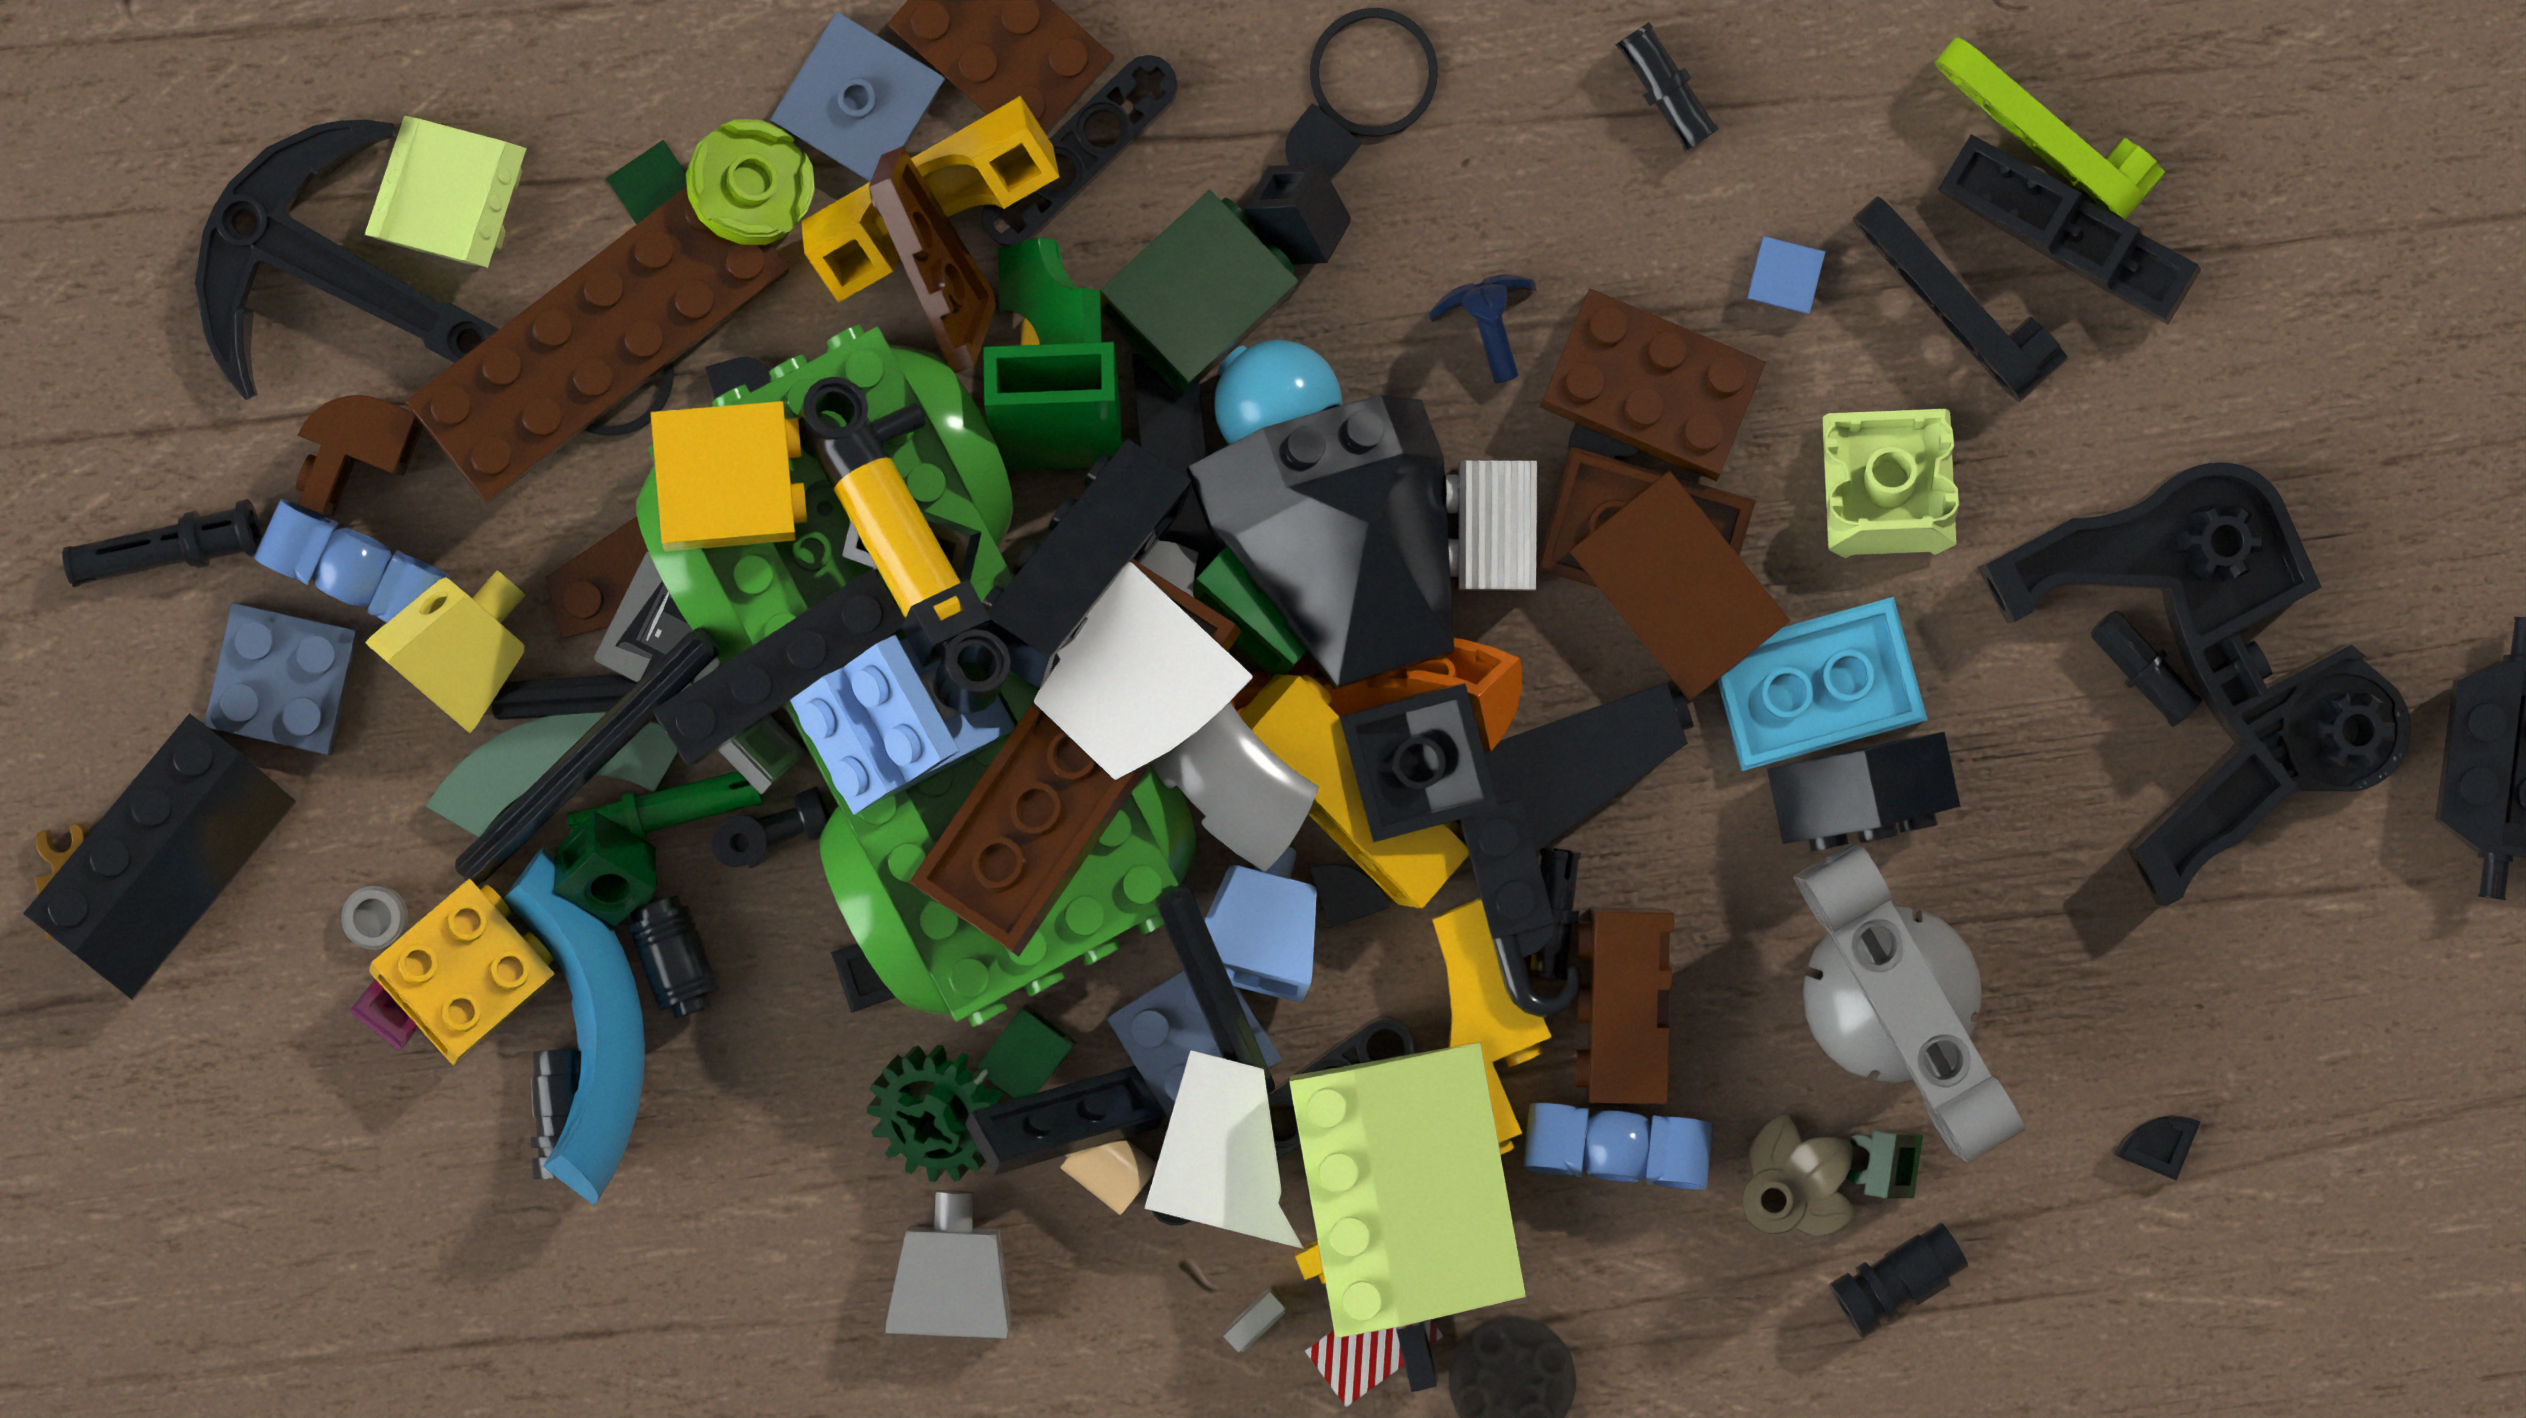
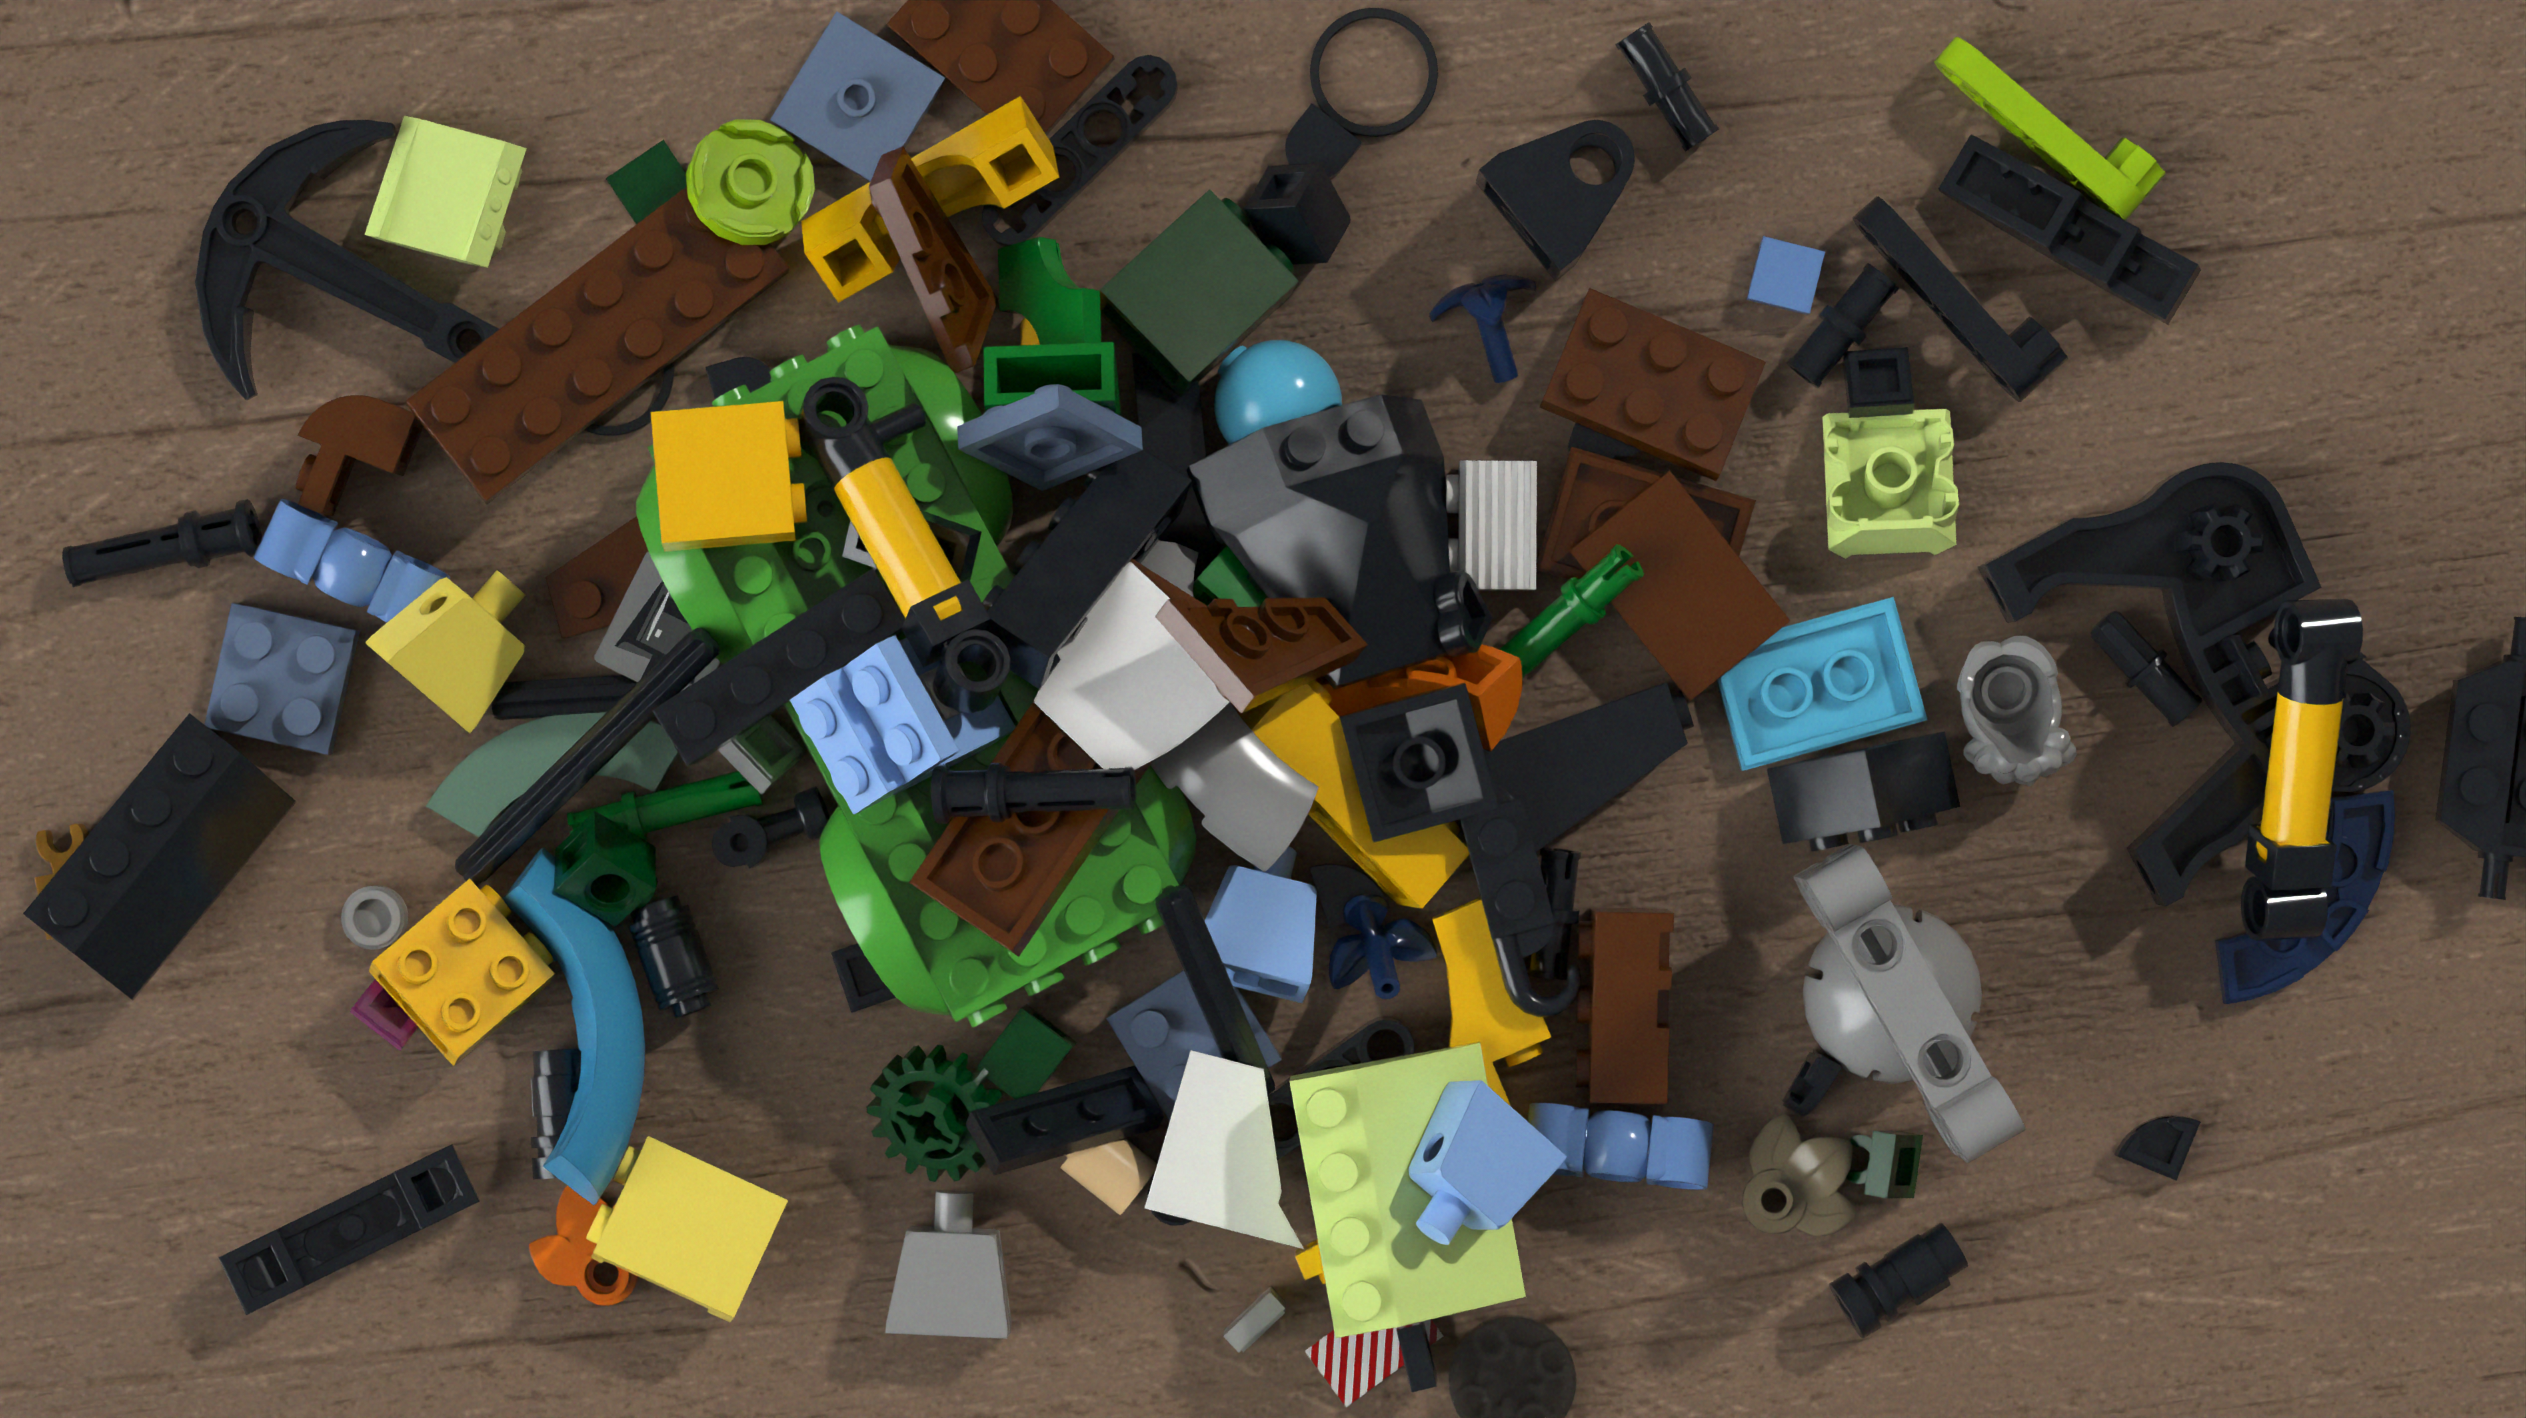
none -> black slope [218,1144,480,1315]
none -> orange plate [529,1186,638,1306]
none -> light yellow panel [586,1136,788,1322]
none -> black pin [931,763,1136,824]
none -> sand blue plate [957,384,1143,491]
none -> reddish brown wing [1155,597,1368,713]
none -> dark blue plant [1329,894,1438,999]
none -> light blue torso [1408,1080,1567,1245]
none -> black tile [1434,570,1493,657]
none -> black hose [1475,120,1635,281]
none -> green pin [1499,544,1644,679]
none -> black tile [1782,1050,1842,1117]
none -> black pin [1786,263,1899,388]
none -> black tile [1843,347,1914,418]
none -> light grey hair [1957,636,2077,786]
none -> dark blue tile [2215,790,2395,1004]
none -> black piece [2241,599,2363,941]

